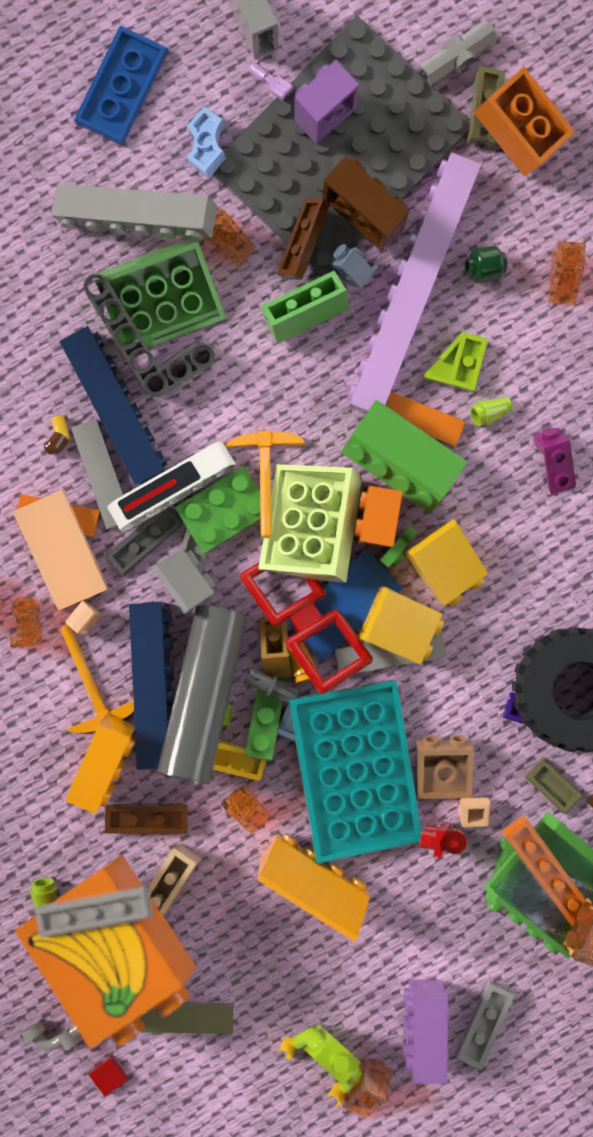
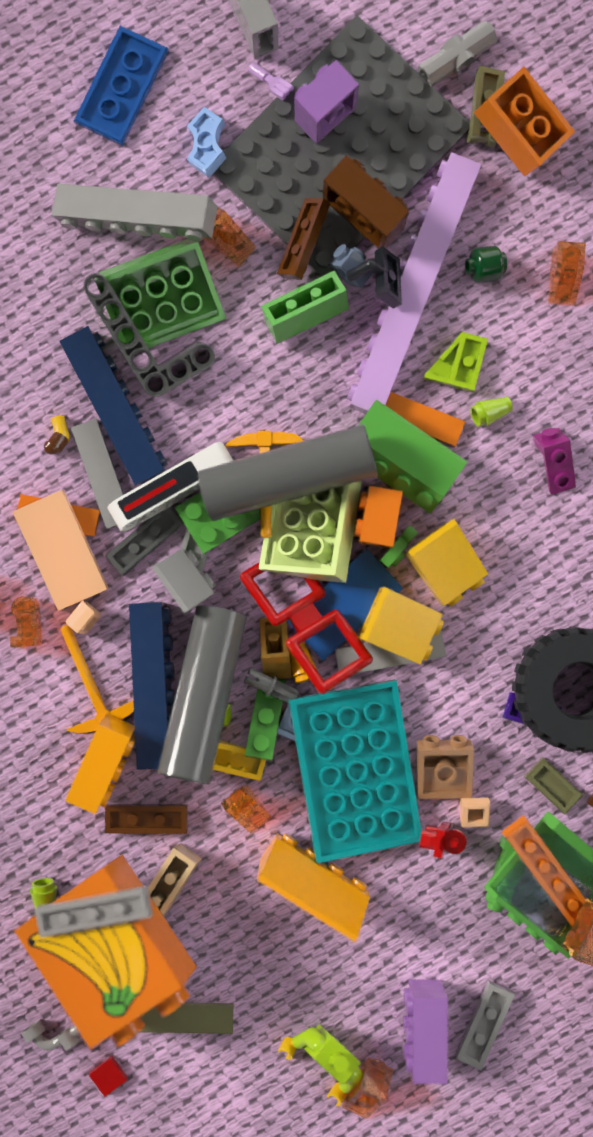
none -> dark grey piece [198,424,378,521]
none -> black plate [346,247,402,309]

